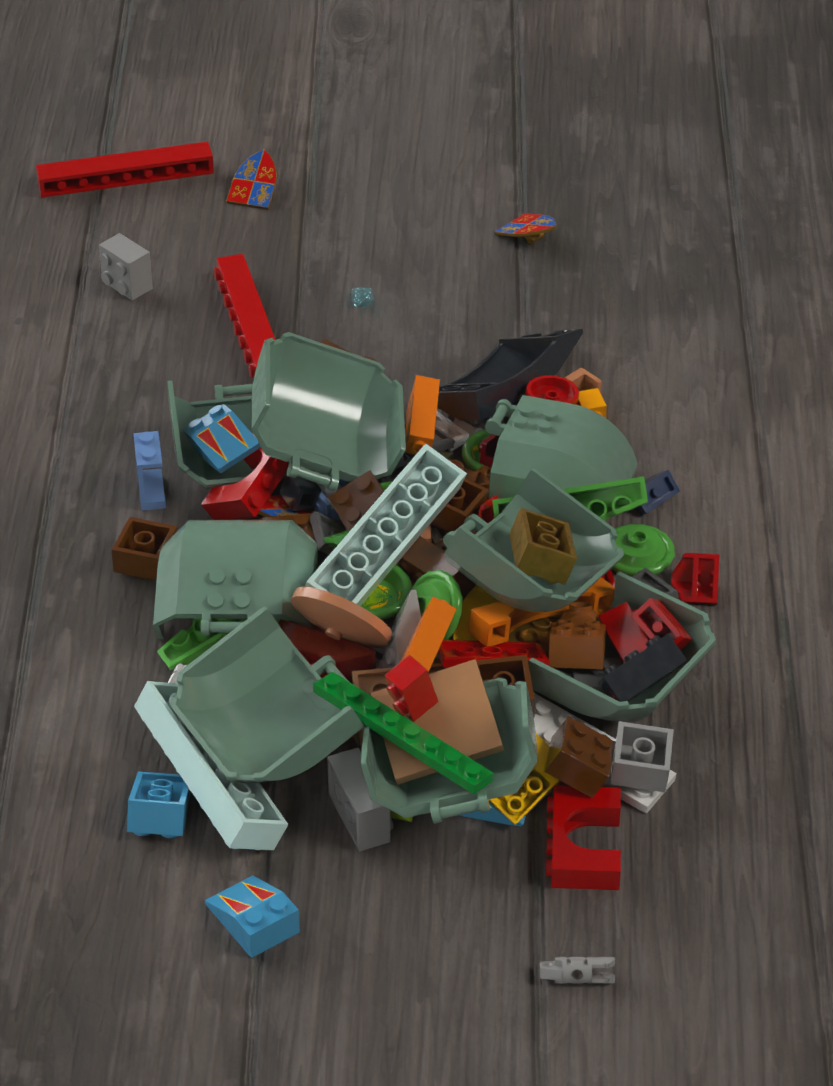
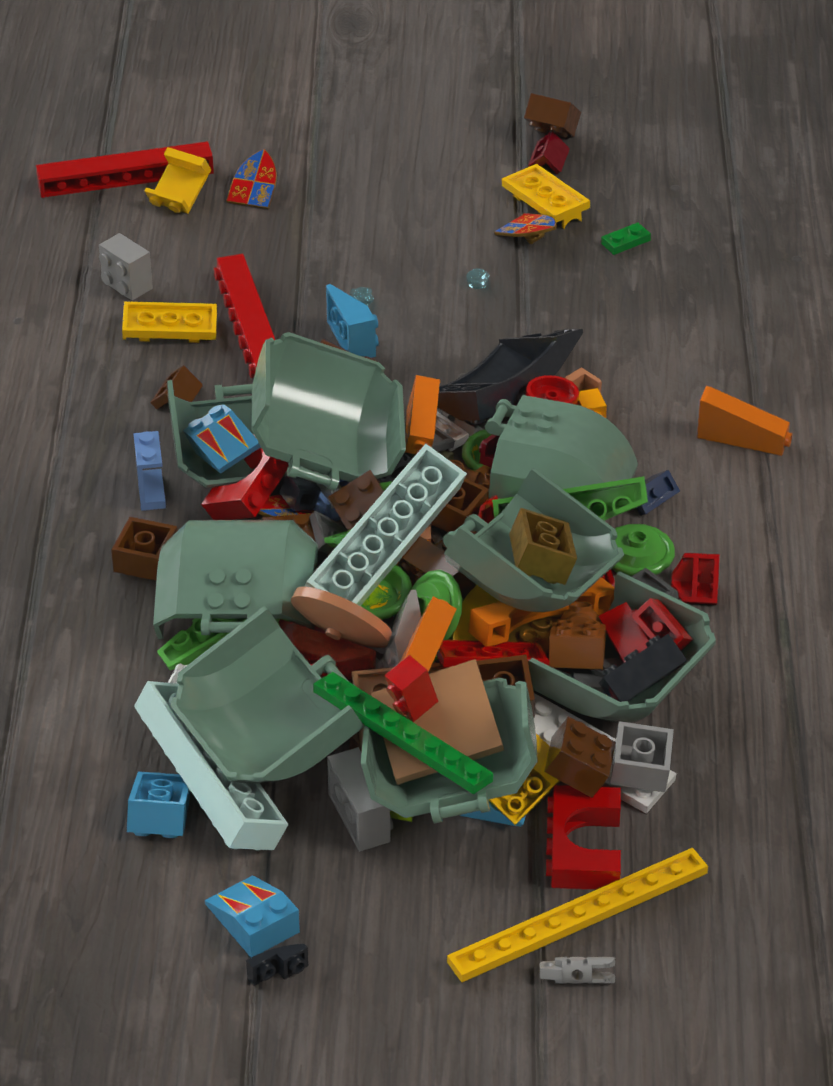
none -> yellow piece [122,302,217,343]
none -> yellow panel [144,147,211,214]
none -> reddish brown panel [150,365,203,409]
none -> black slope [246,944,309,986]
none -> dark azure slope [326,284,379,358]
none -> yellow plate [447,847,708,982]
none -> clear light blue plate [466,268,489,289]
none -> yellow piece [502,164,590,229]
none -> reddish brown brick [524,93,581,138]
none -> dark red panel [528,131,570,174]
none -> green plate [601,222,651,255]
none -> orange slope [697,386,793,456]

